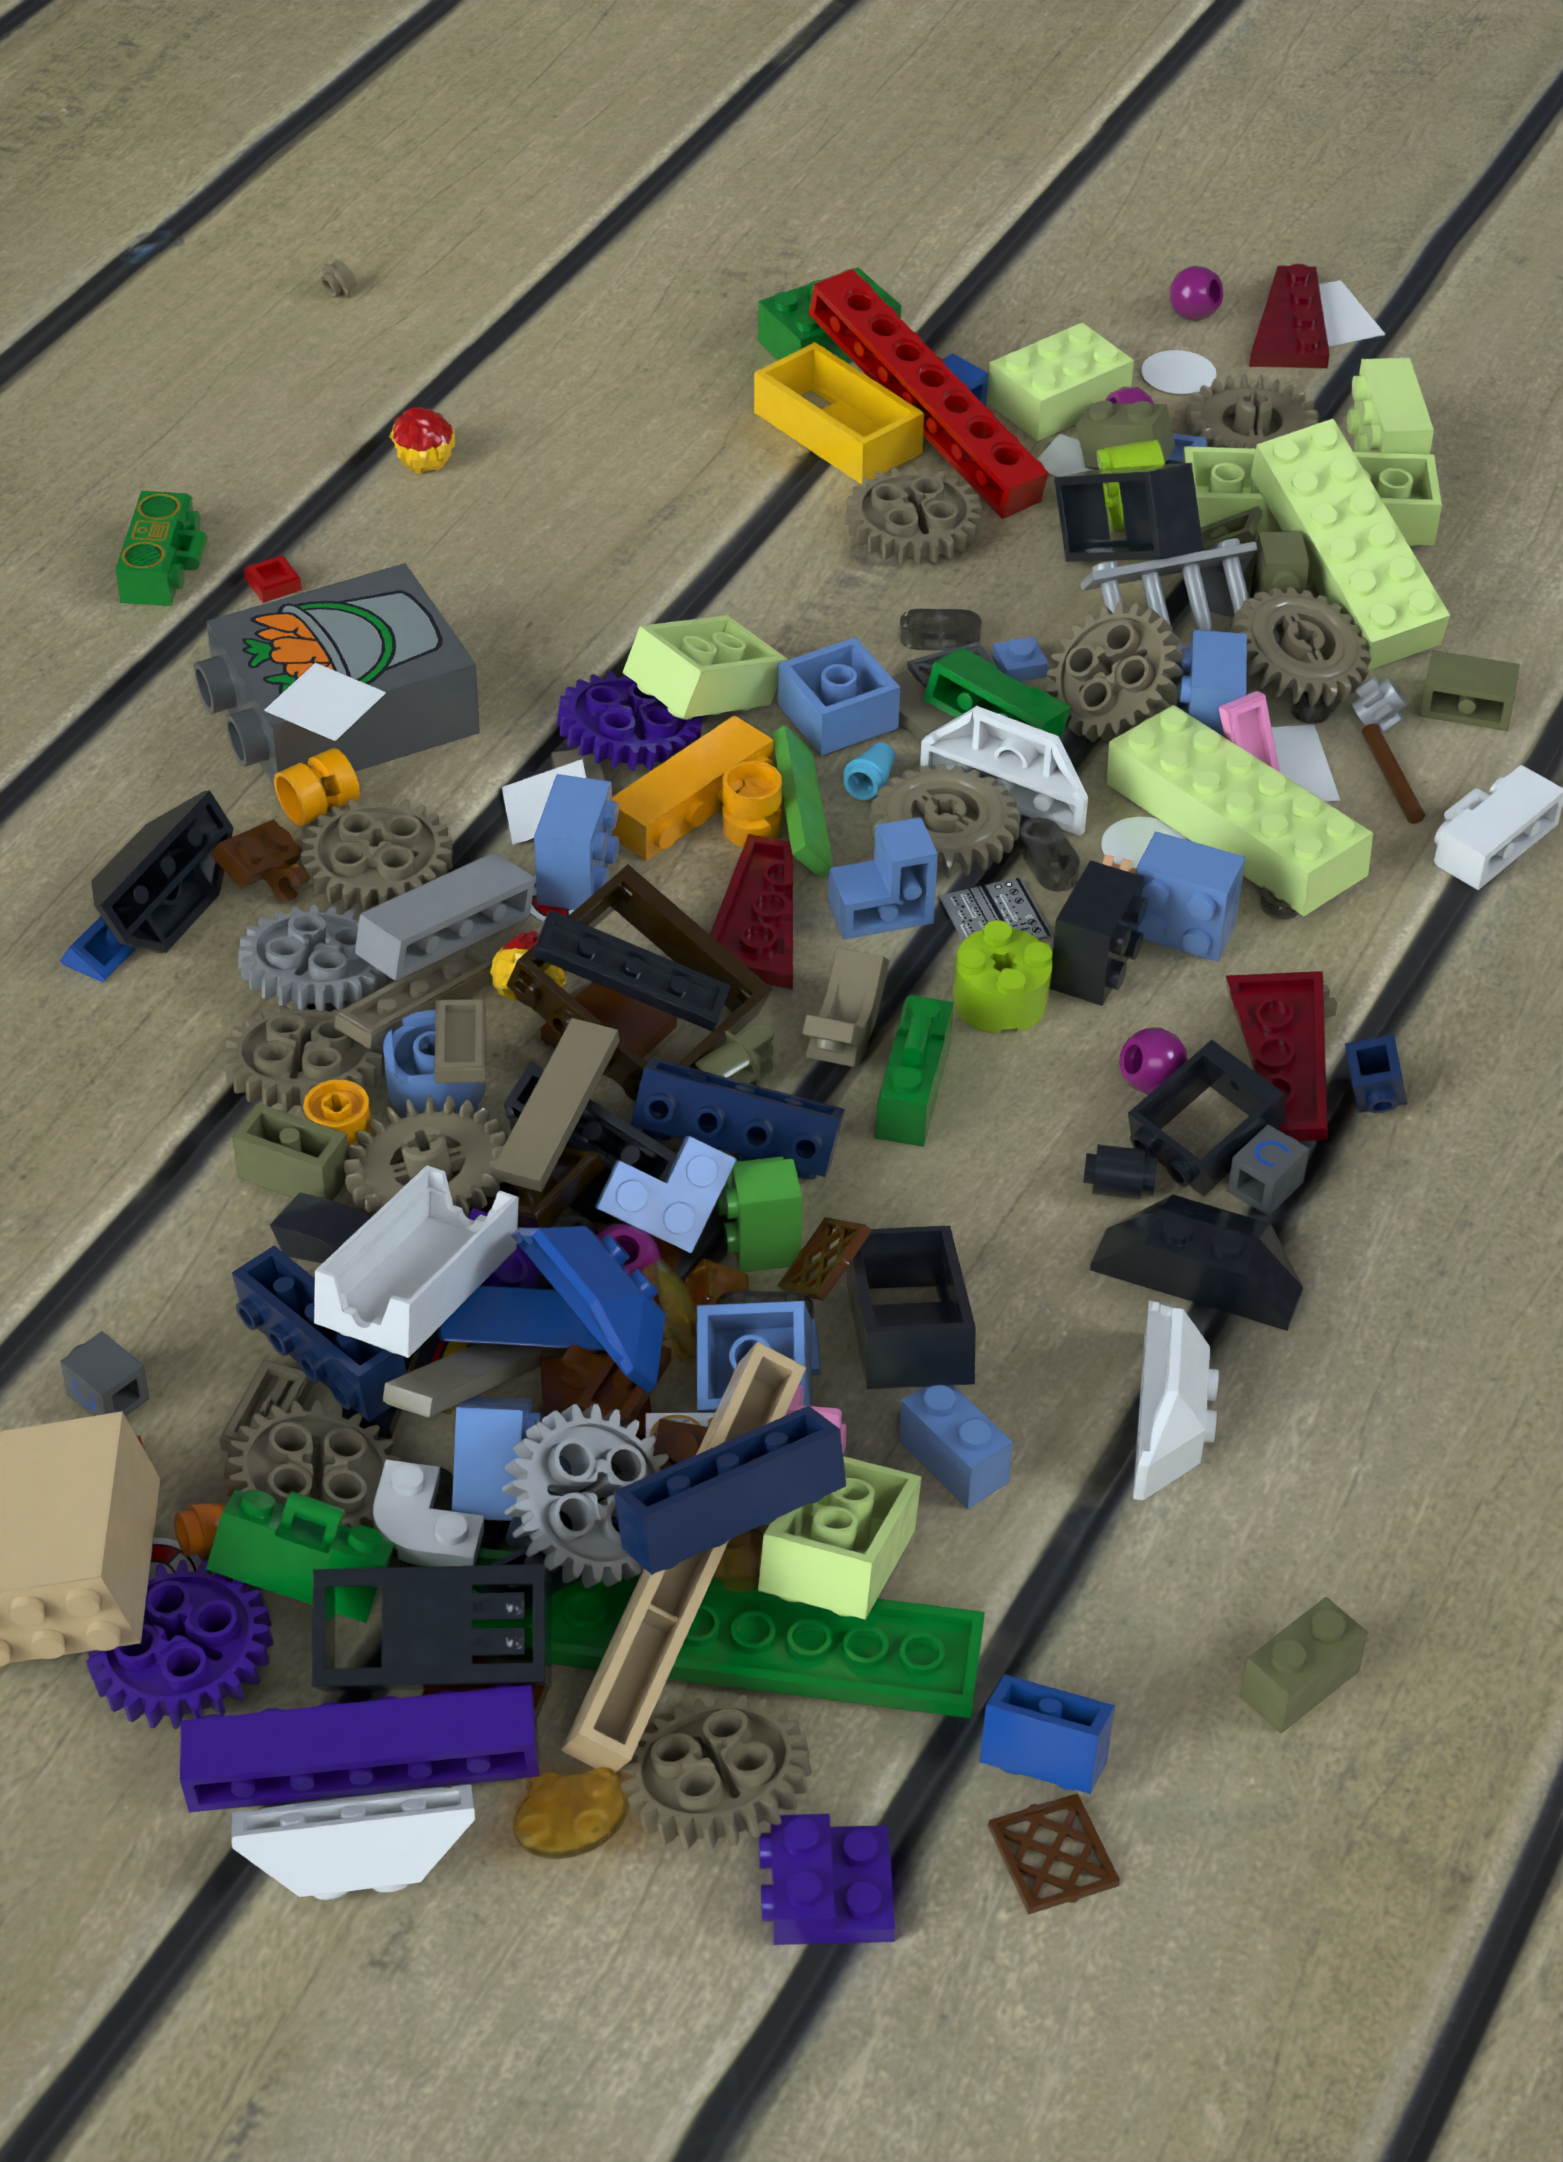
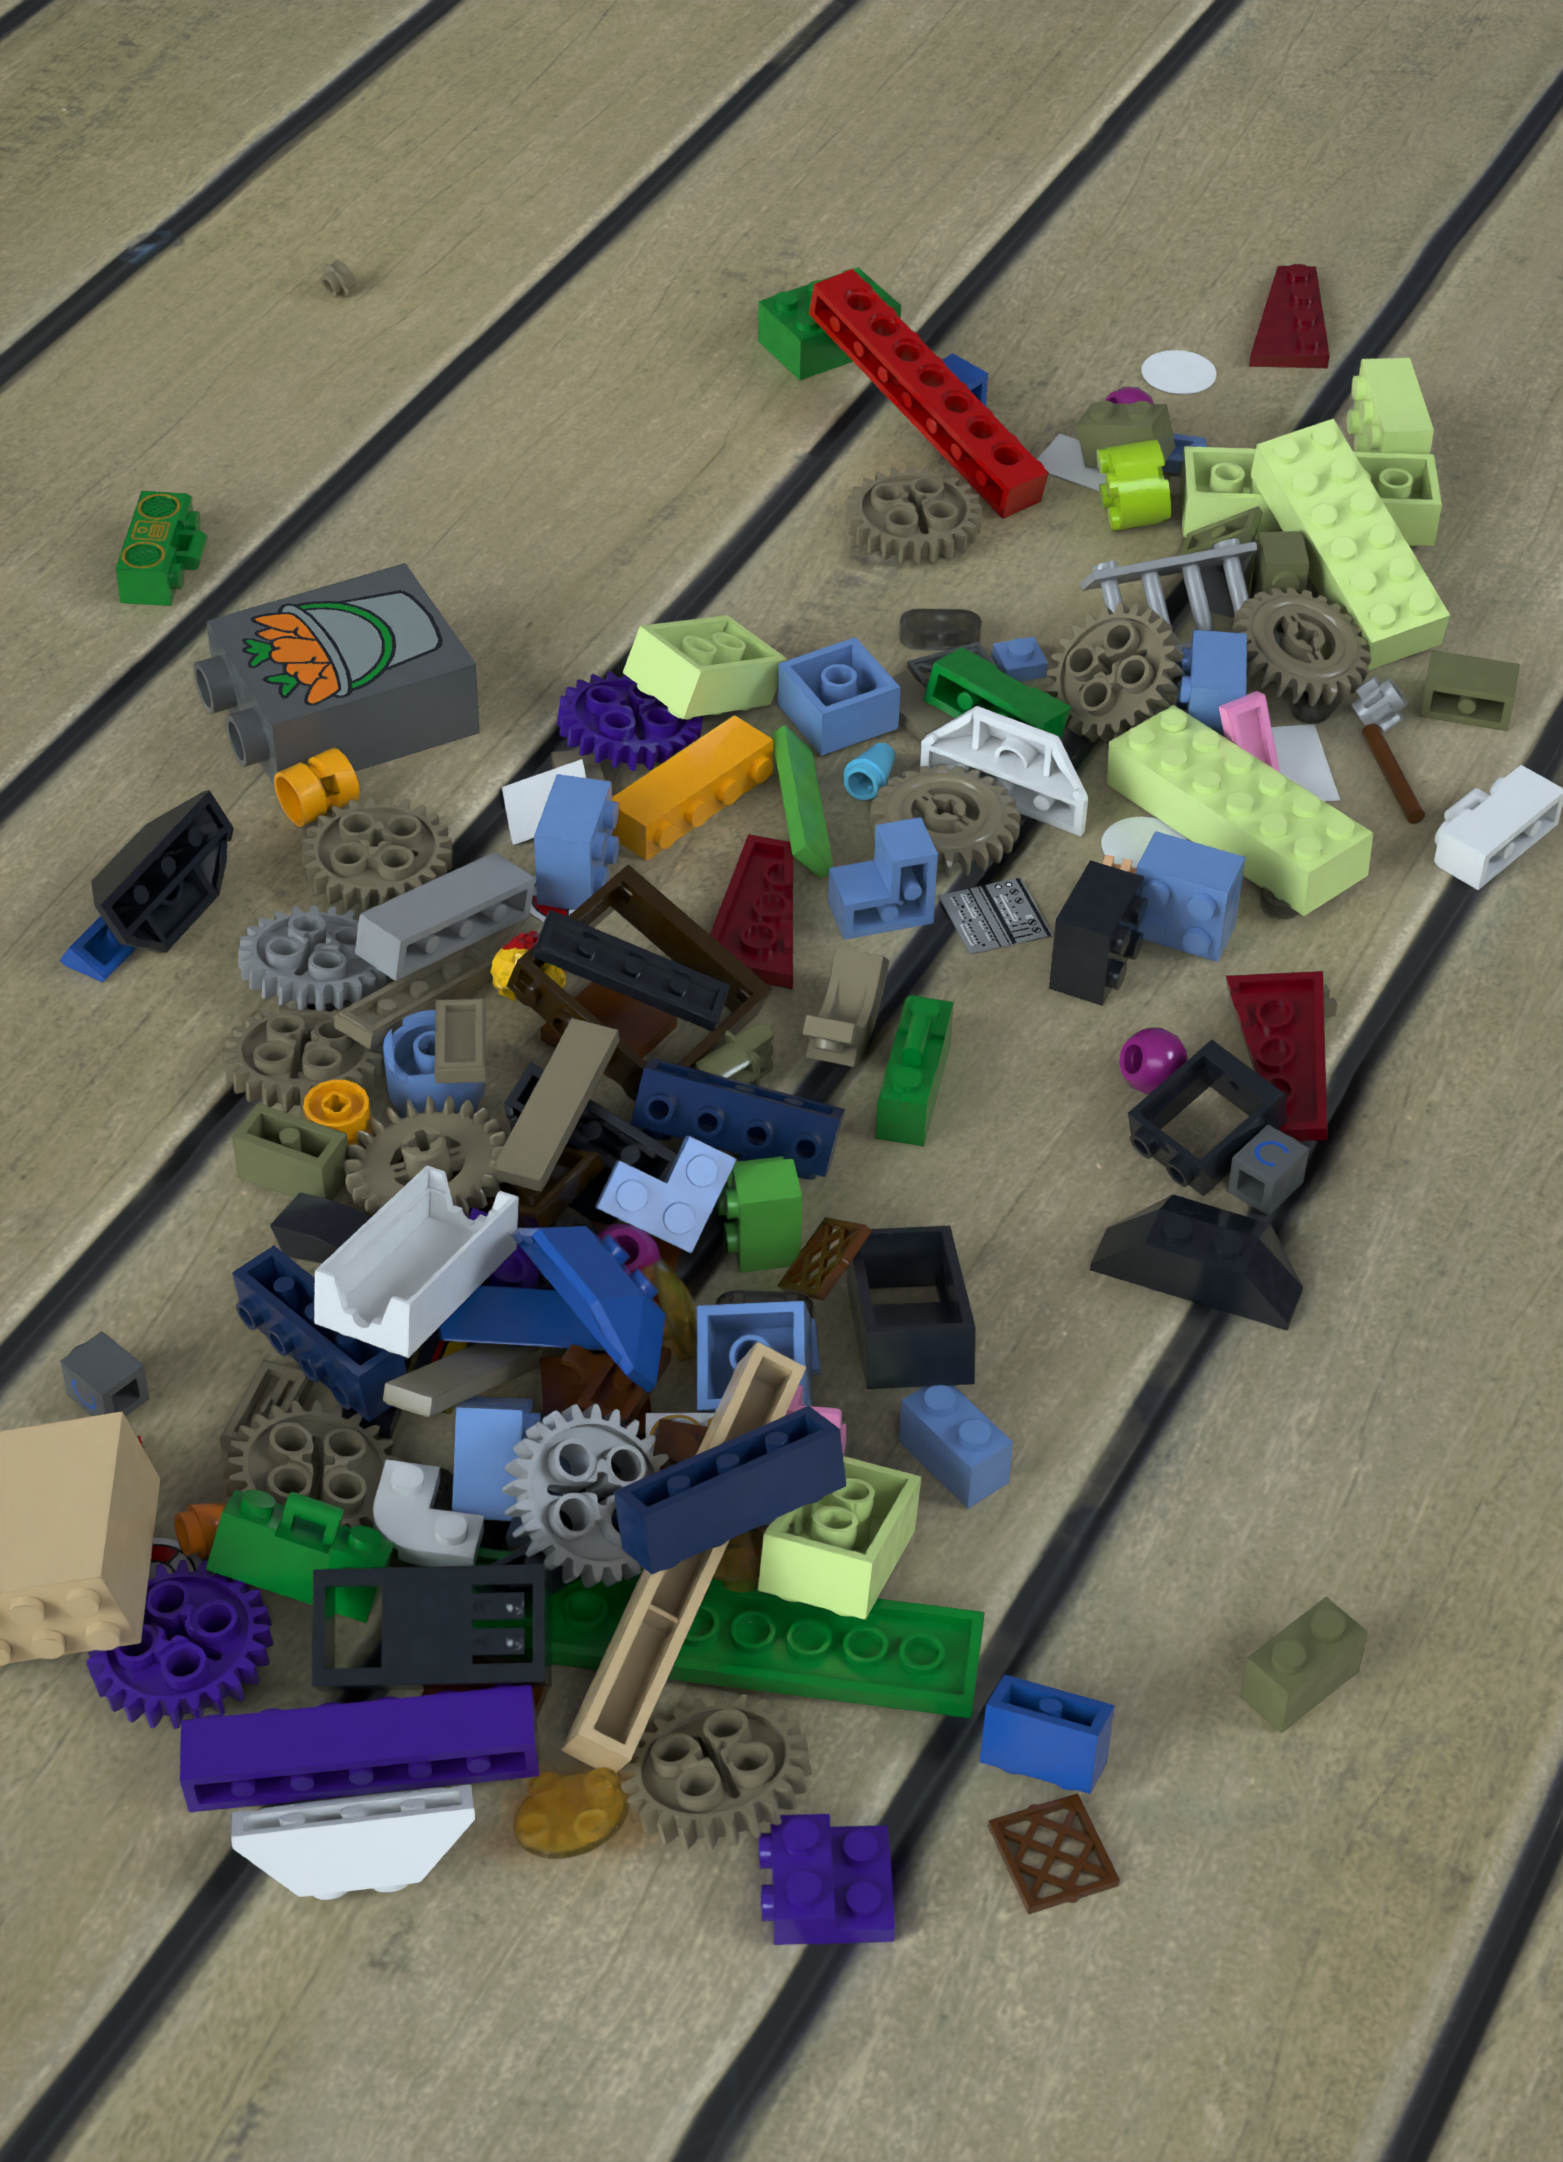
reddish brown plate [210,819,310,903] -> none
red tile [244,555,302,603] -> none
white sticker [264,663,386,741] -> none
red piece [389,407,456,475] -> none
clear orange slope [684,1258,749,1320] -> none
light orange wheel [722,761,782,847] -> none
yellow piece [754,342,924,485] -> none
lime brick [952,920,1052,1033] -> none
yellowish green brick [987,322,1134,441] -> none
clear smoke beam [1018,817,1080,892] -> none
black piece [1054,463,1204,562] -> none
black brick [1083,1144,1158,1200] -> none
white wedge [1133,1300,1219,1500] -> none
magenta piece [1169,265,1223,321] -> none
dark tan gear [1186,374,1319,449] -> none
white sticker [1319,280,1386,347] -> none
dark blue brick [1345,1034,1407,1113] -> none

